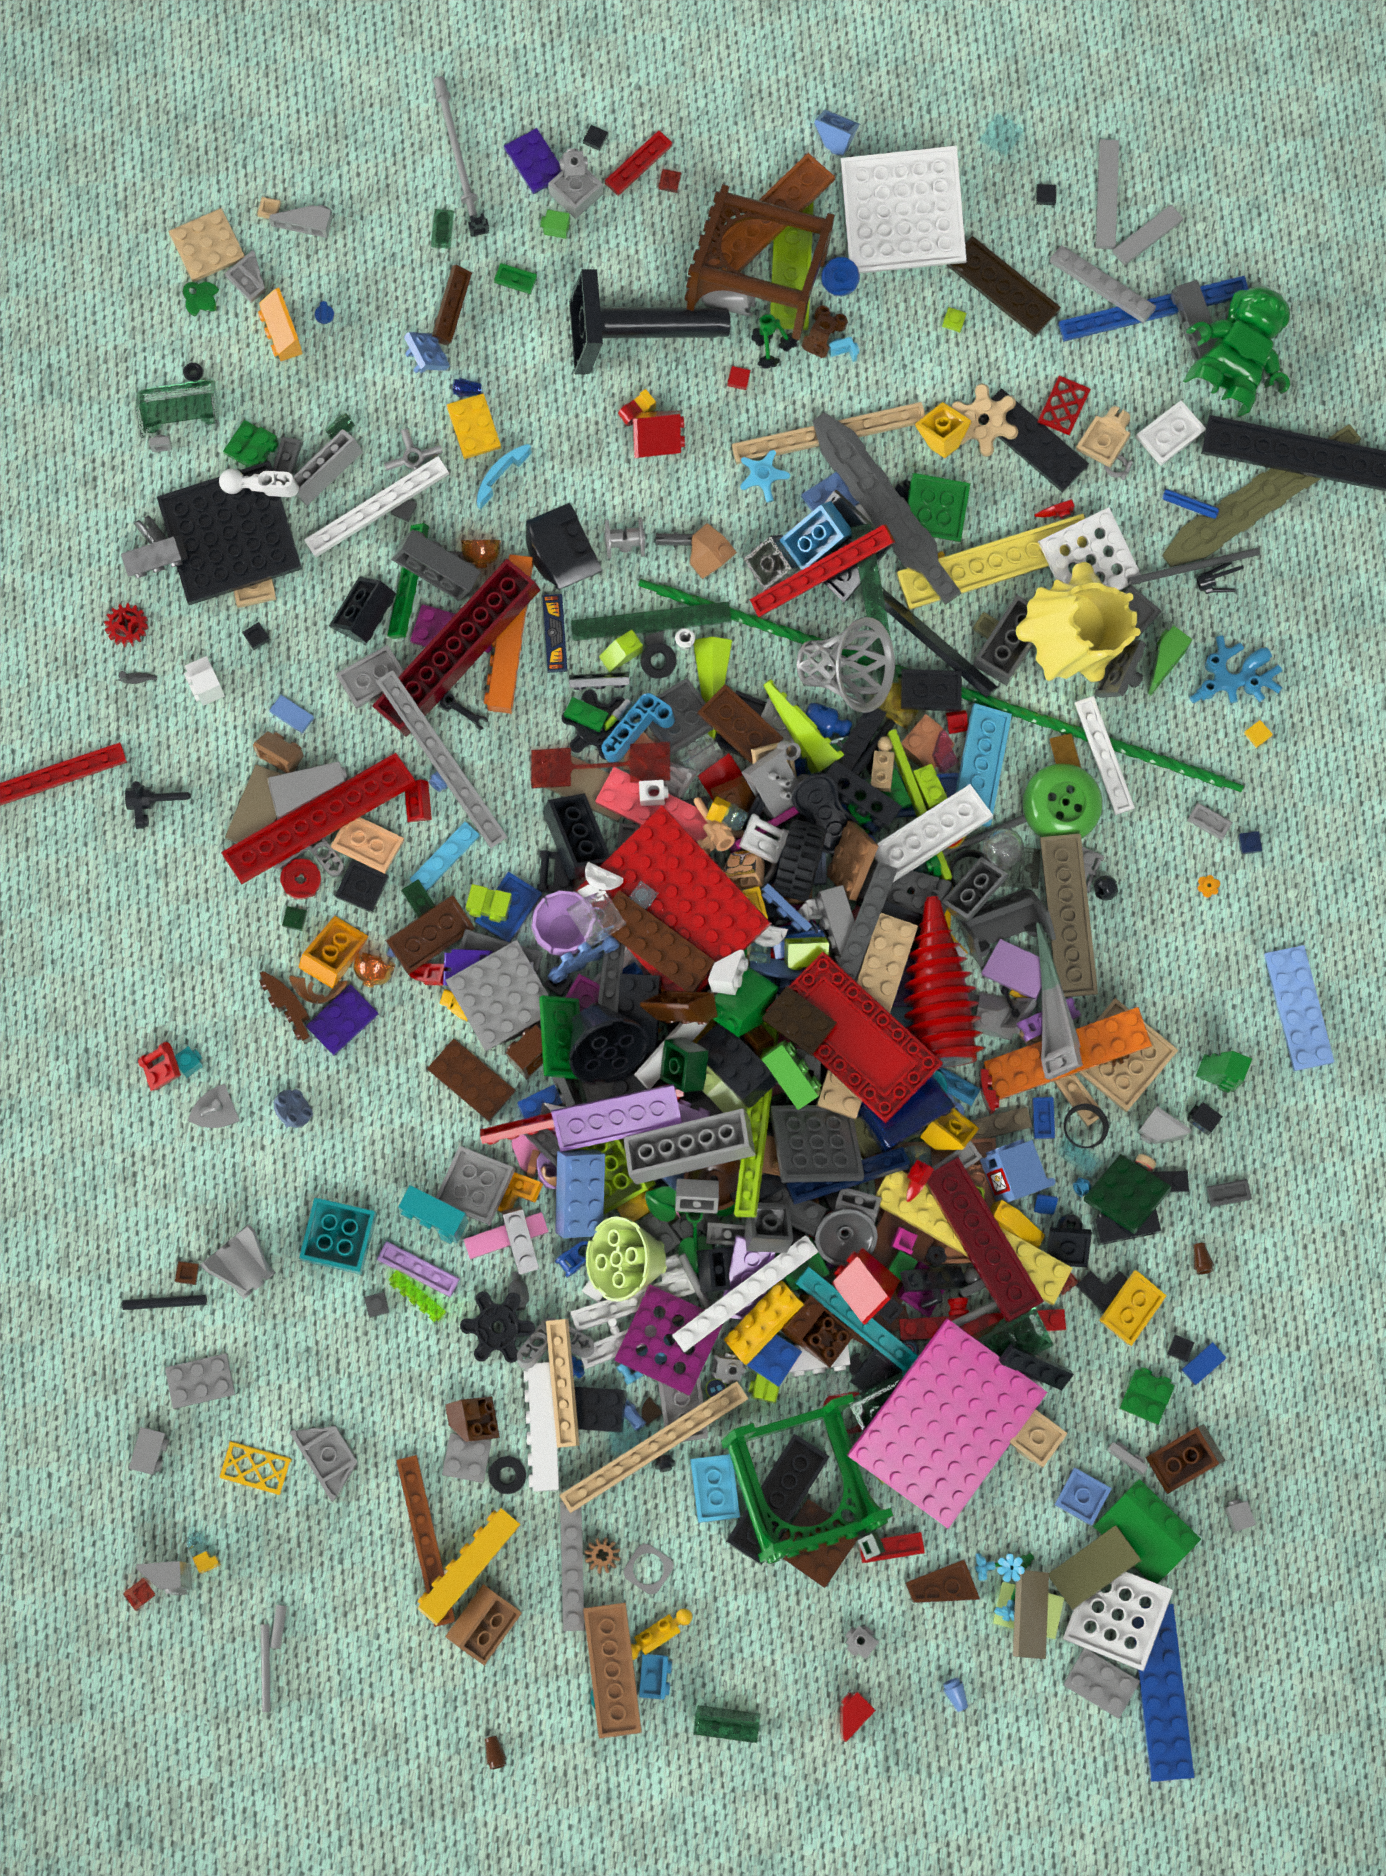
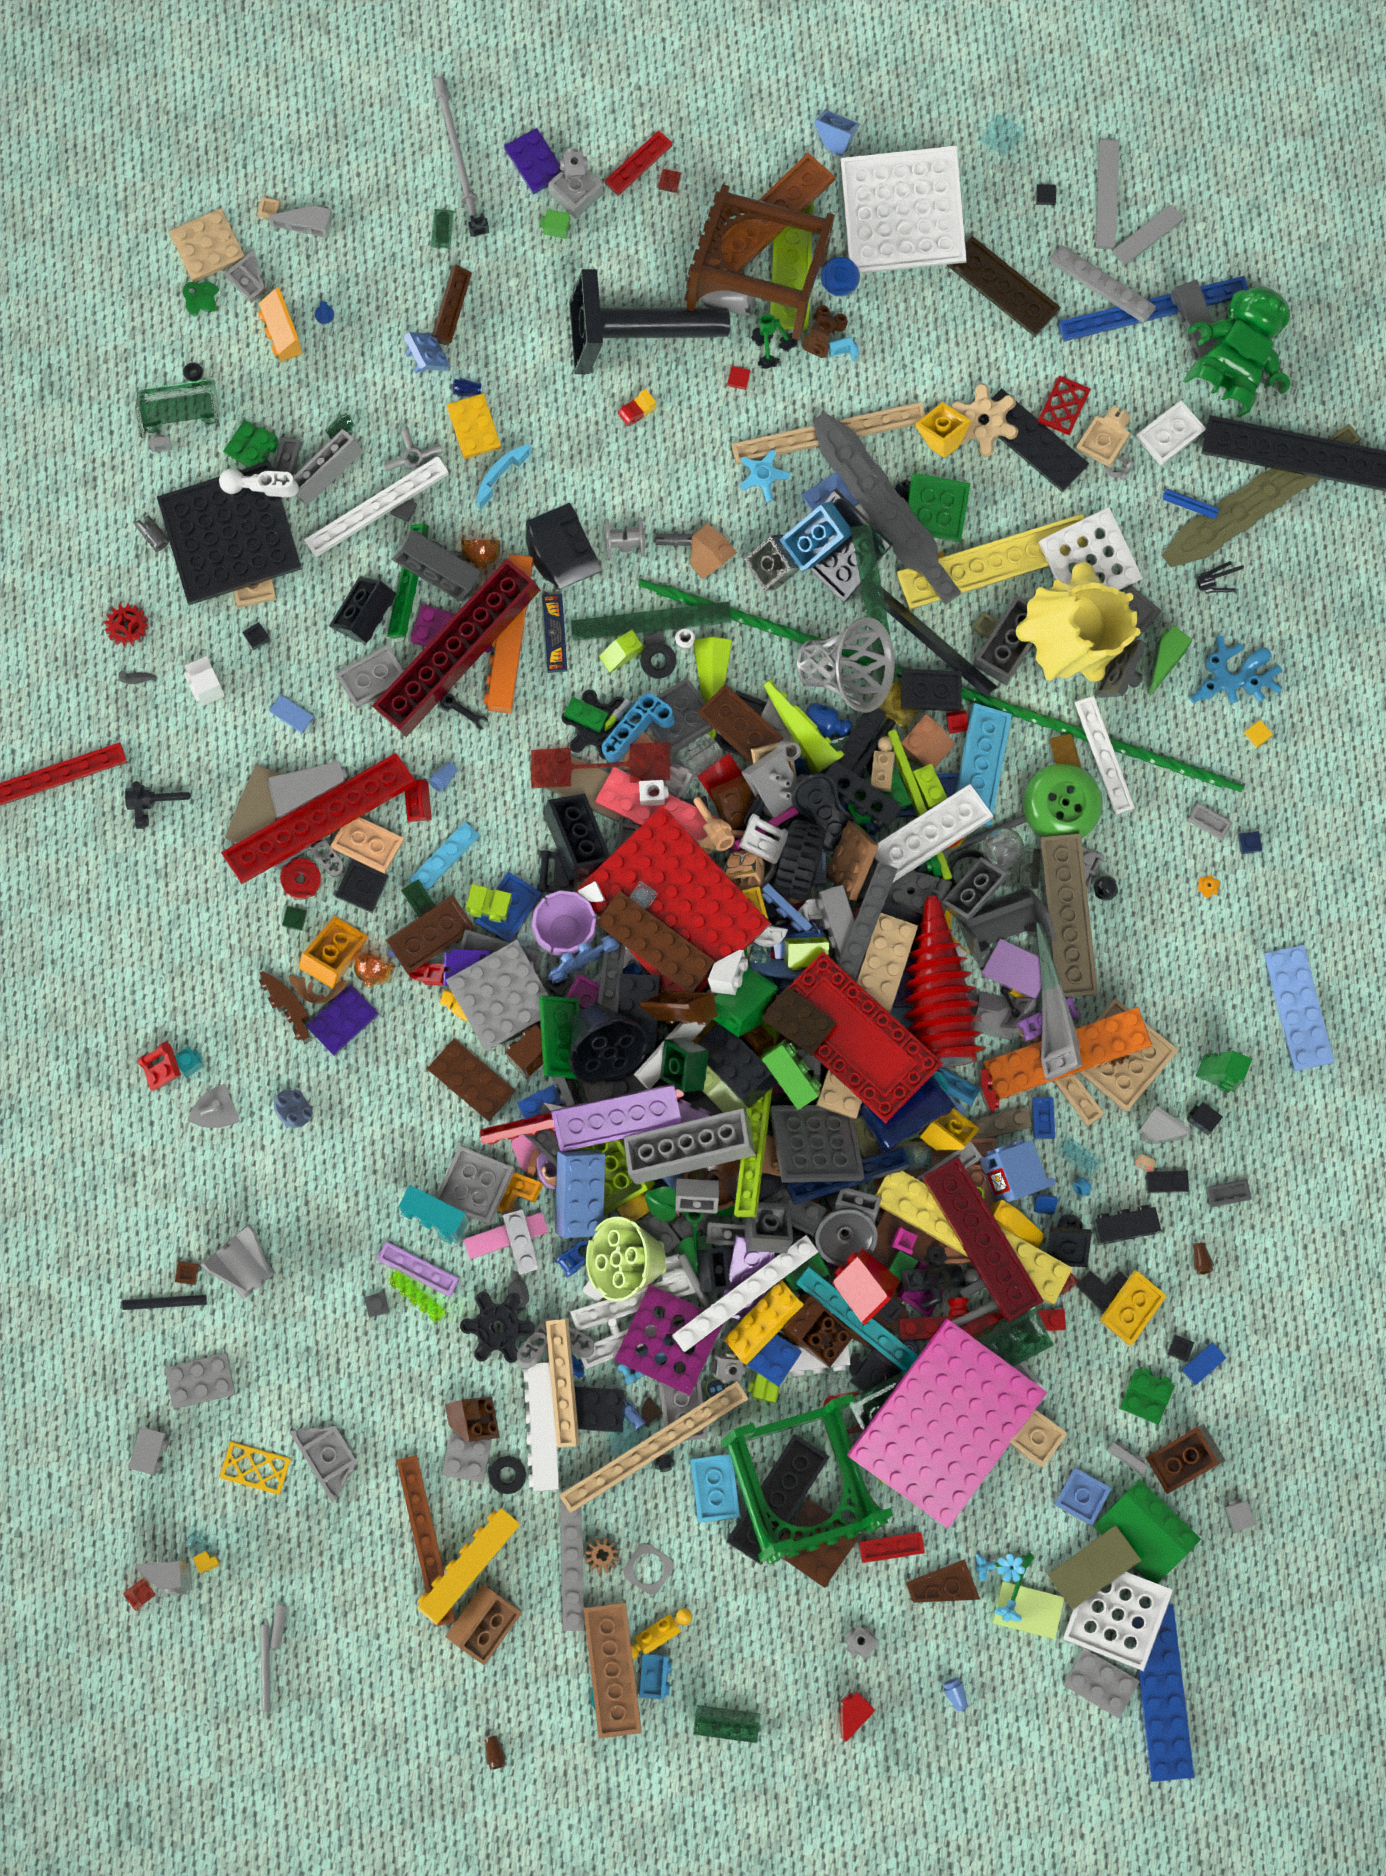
flat silver brick [121,535,188,579] -> none
medium nougat slope [253,731,304,773] -> none
teal slope [299,1197,377,1275] -> none
light grey plate [376,670,507,848] -> none
green plate [494,263,537,295] -> none
clear slope [566,890,626,946] -> none
plate [569,672,629,690] -> none
black plate [583,125,608,151] -> none
white tile [585,862,623,890] -> none
red slope [633,411,685,458] -> none
leg [706,796,748,831] -> none
red plate [749,524,895,617] -> none
plate [857,1532,886,1560] -> none
red plate [906,1160,934,1202] -> none
clear pink slope [932,730,959,773] -> none
lime plate [942,307,967,333] -> none
black plate [998,1343,1074,1391] -> none
dark tan tile [1013,1570,1049,1659] -> none
red plate [1034,499,1075,519] -> none
black tyre [1064,1104,1109,1149] -> none
dark green plate [1084,1154,1171,1234] -> none
dark grey piece [1128,548,1260,585] -> none

